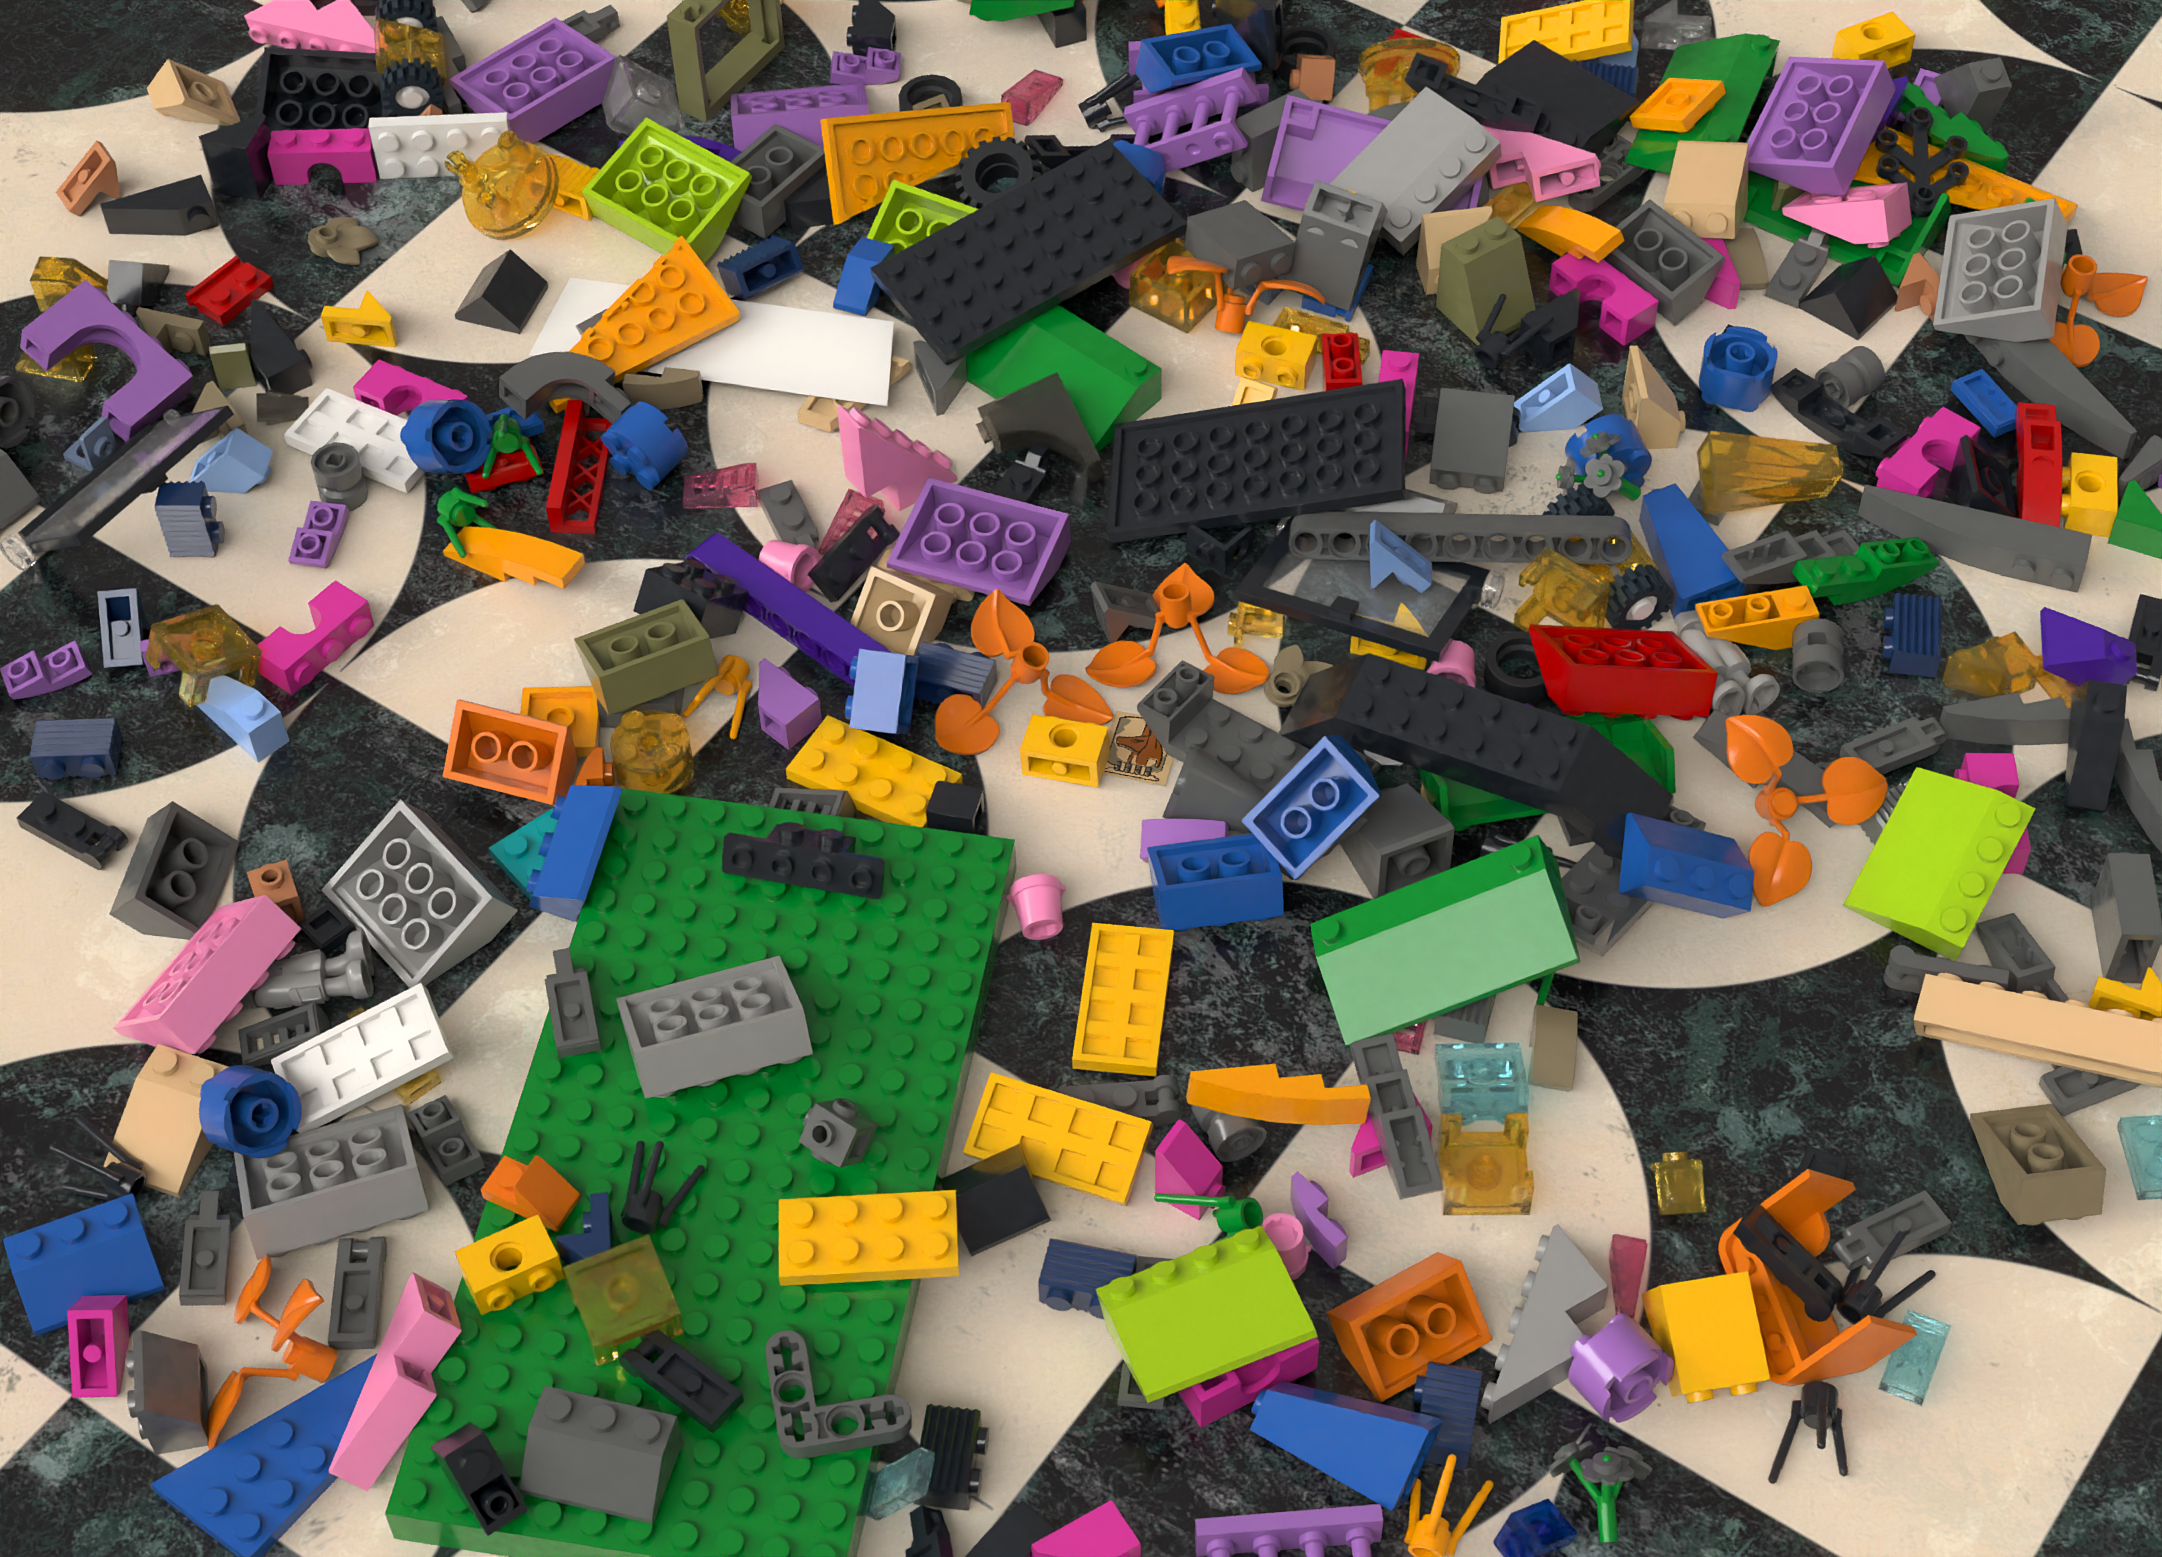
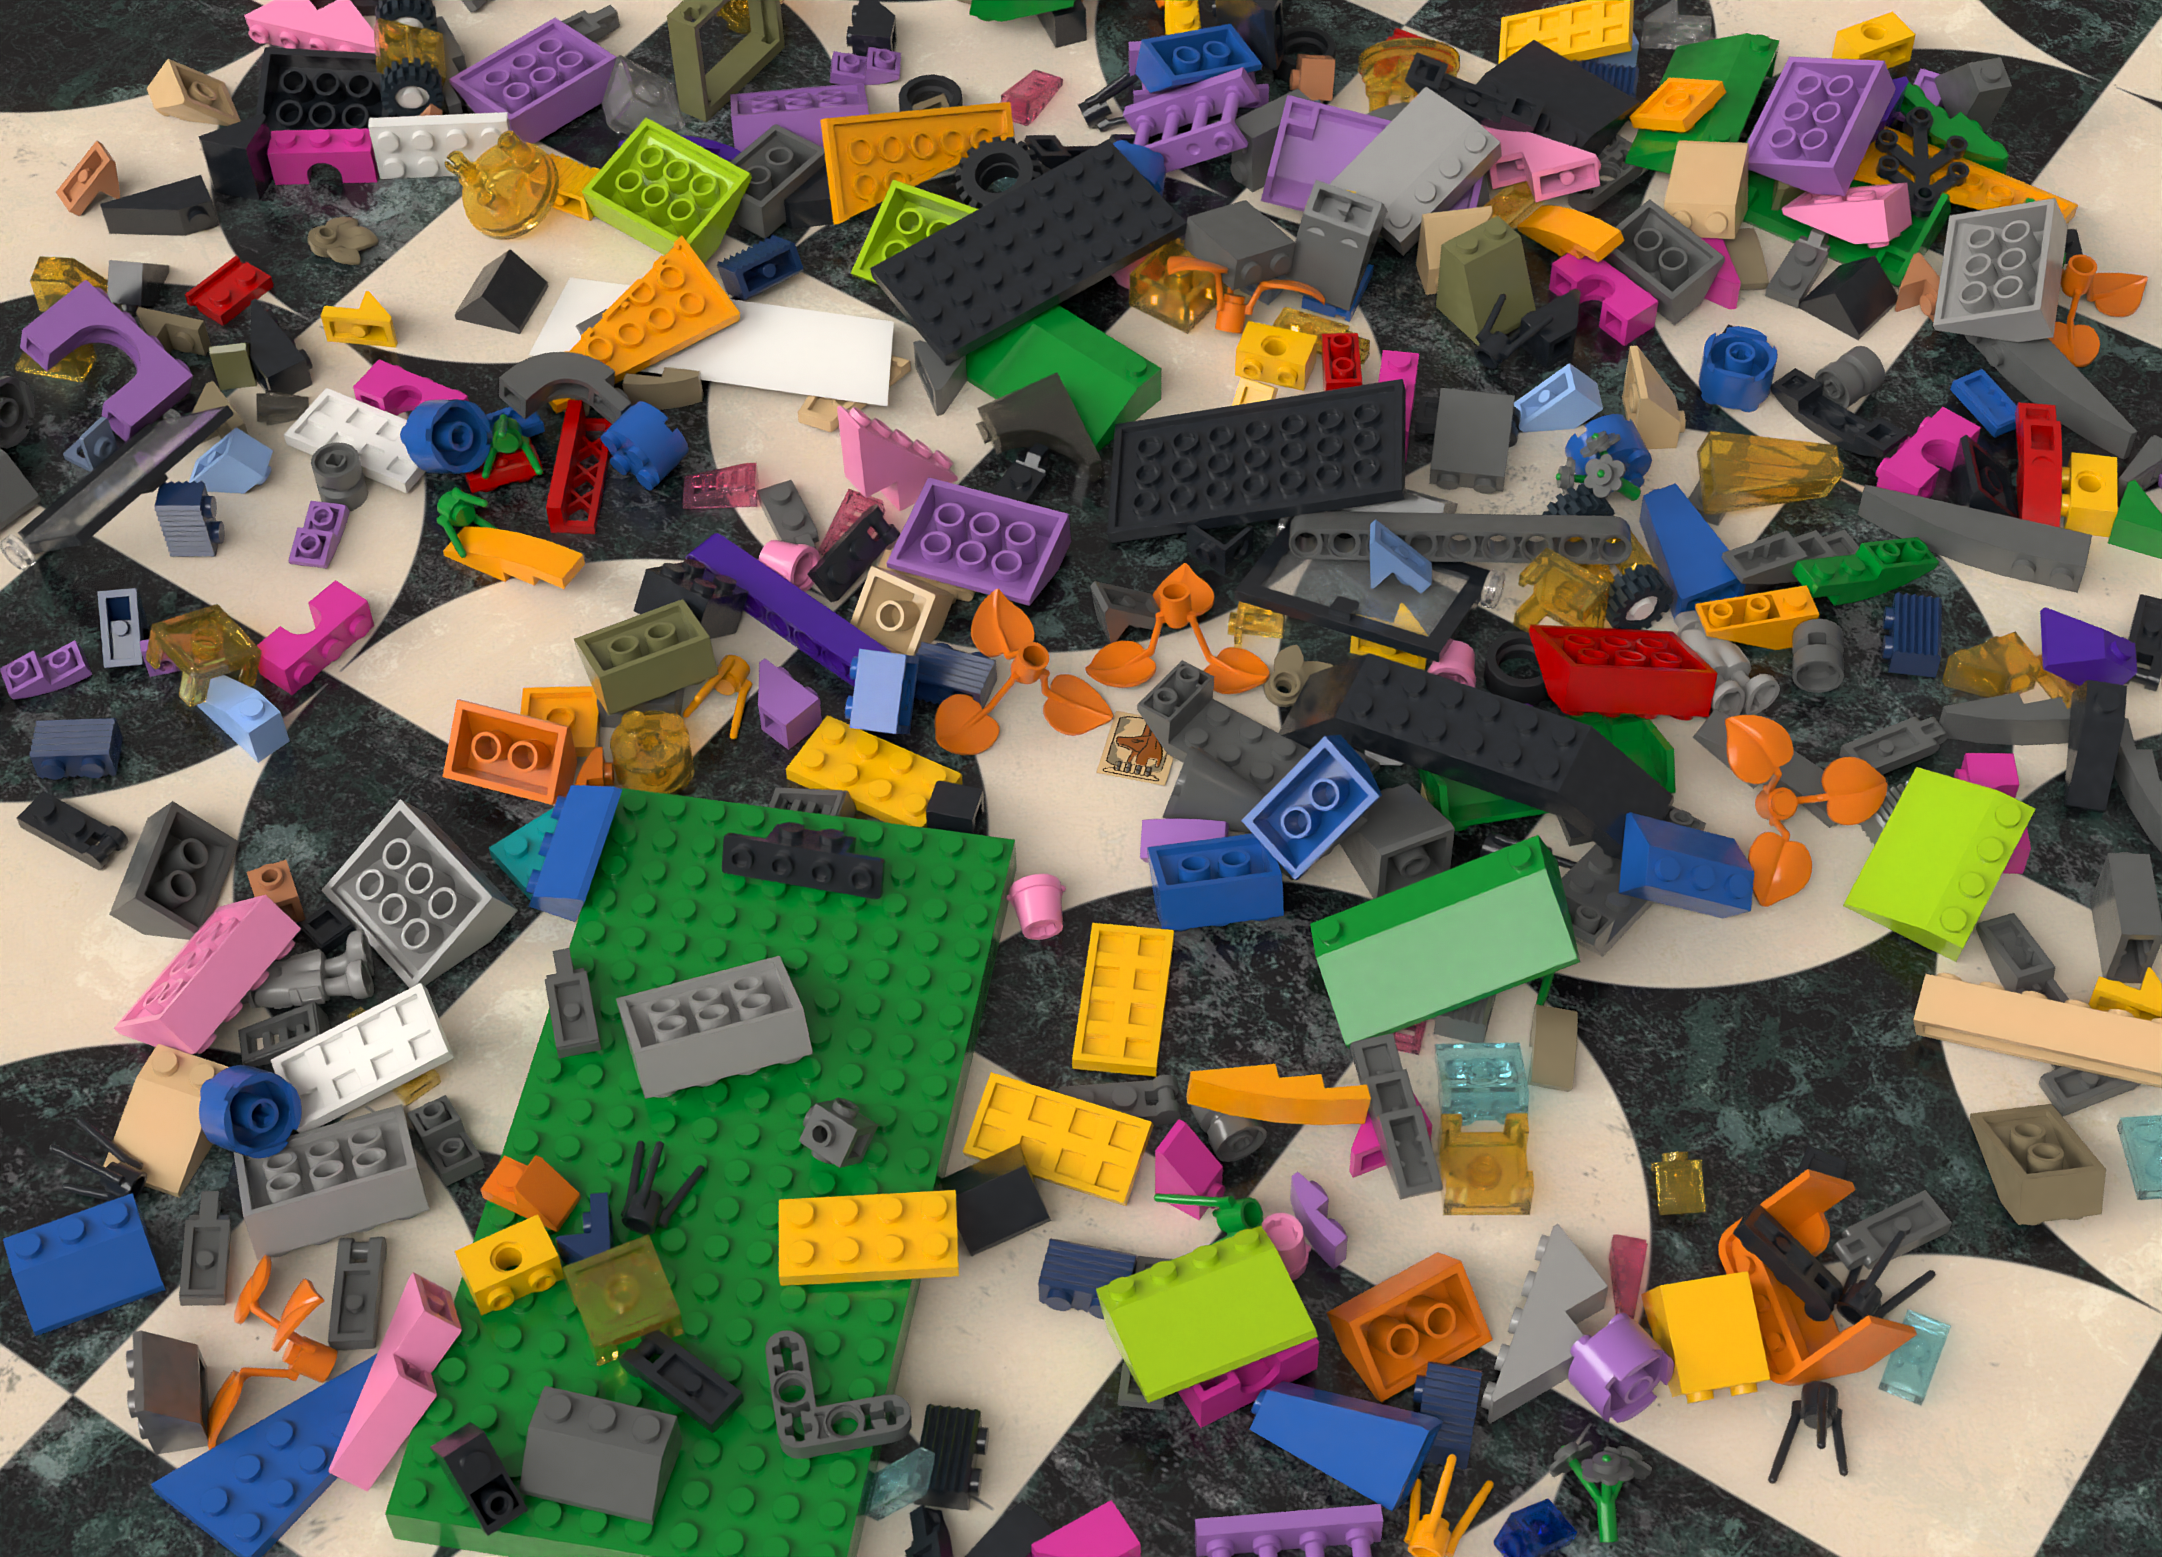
dark pink slope [67,1295,129,1398] -> none
blue slope [833,237,894,317] -> none
yellow brick [1020,714,1110,788] -> none
dark grey plate [1883,945,2009,993] -> none

